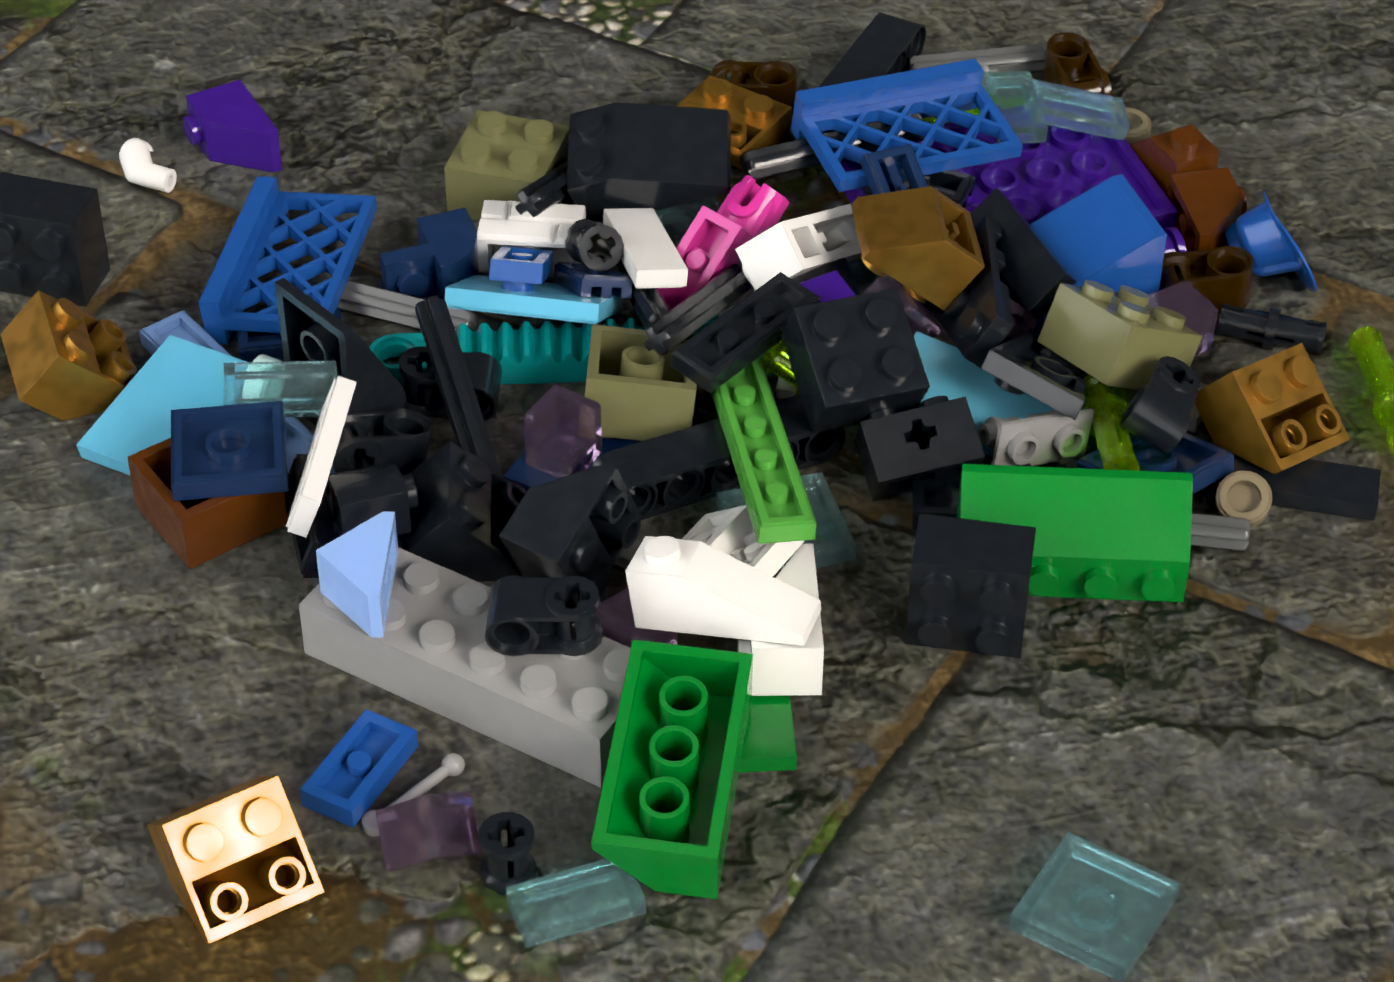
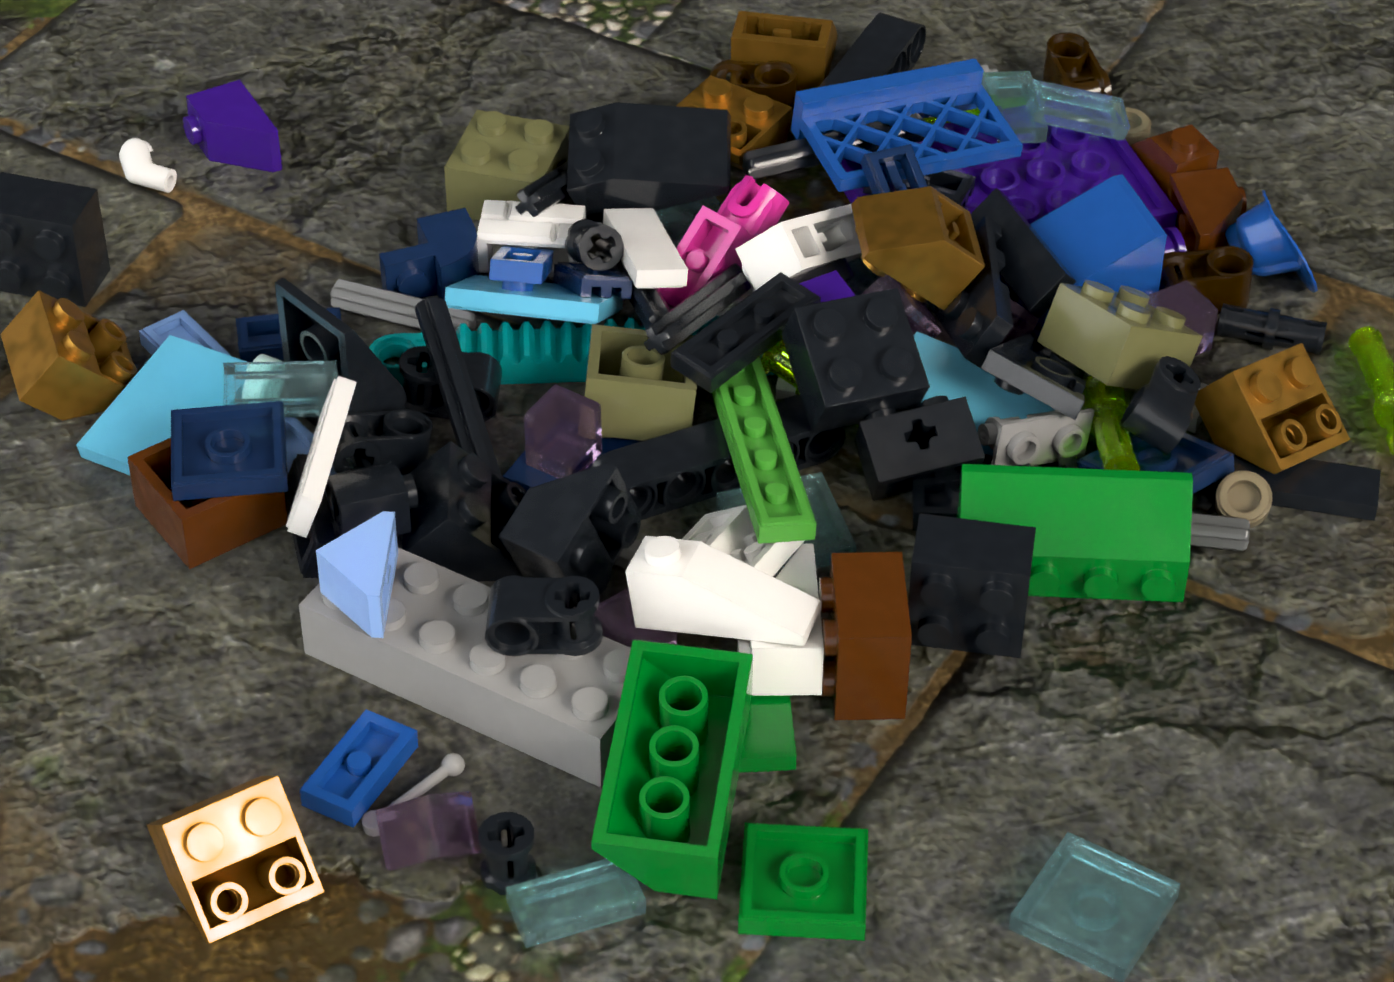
blue fence [198,176,378,344] -> none
dark grey axle [908,44,1046,76] -> none
none -> pearl gold slope [730,11,838,91]
none -> green tile [738,823,868,941]
none -> reddish brown brick [819,552,912,720]

